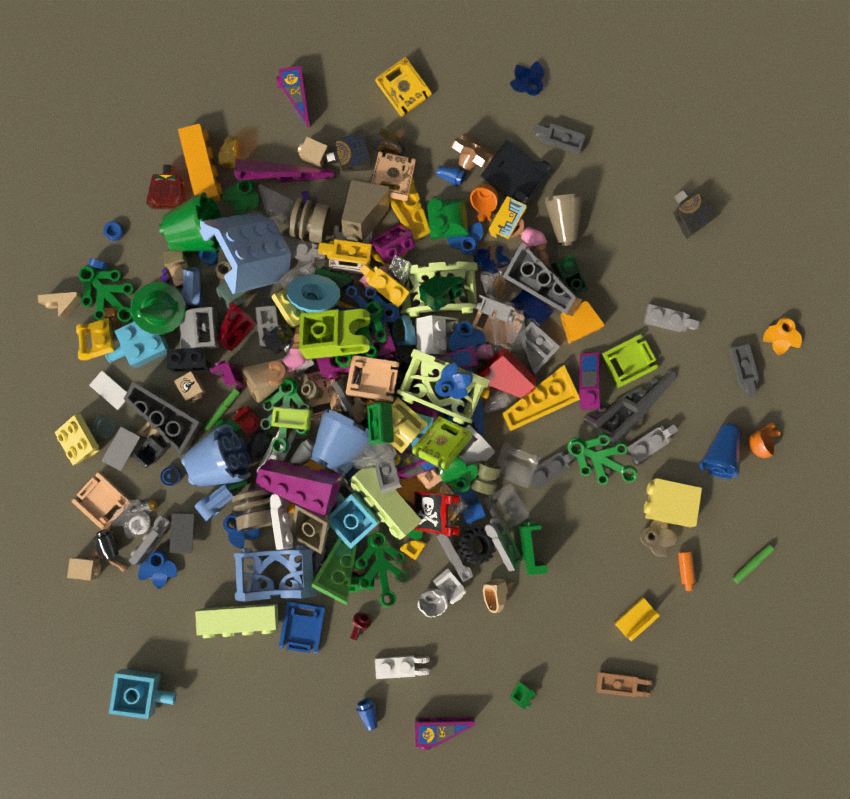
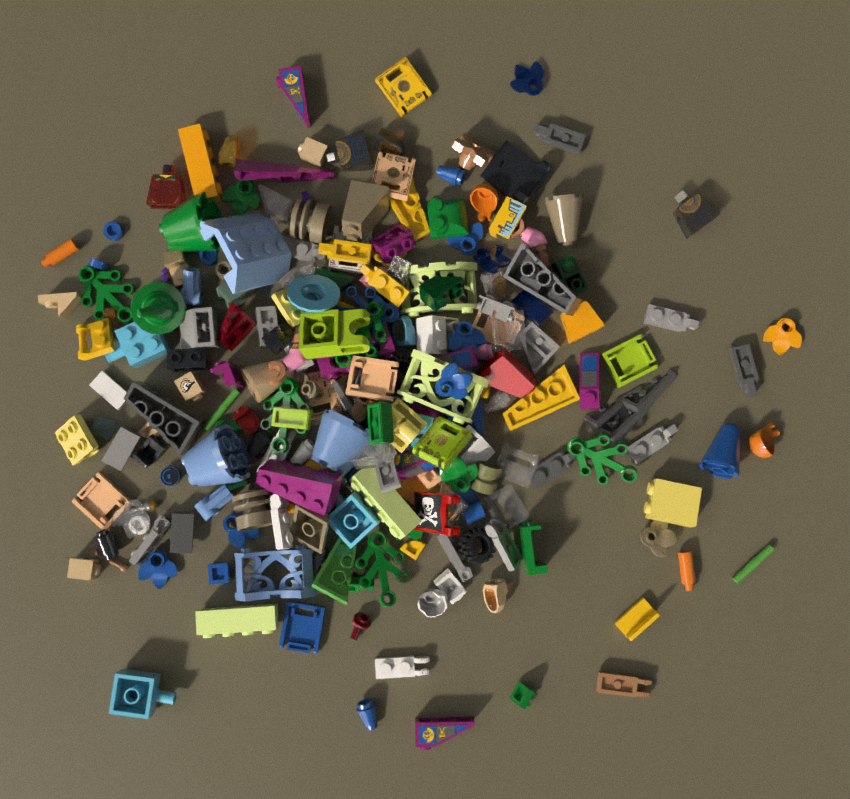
none -> orange cylinder [41,238,79,267]
none -> blue panel [208,562,233,585]

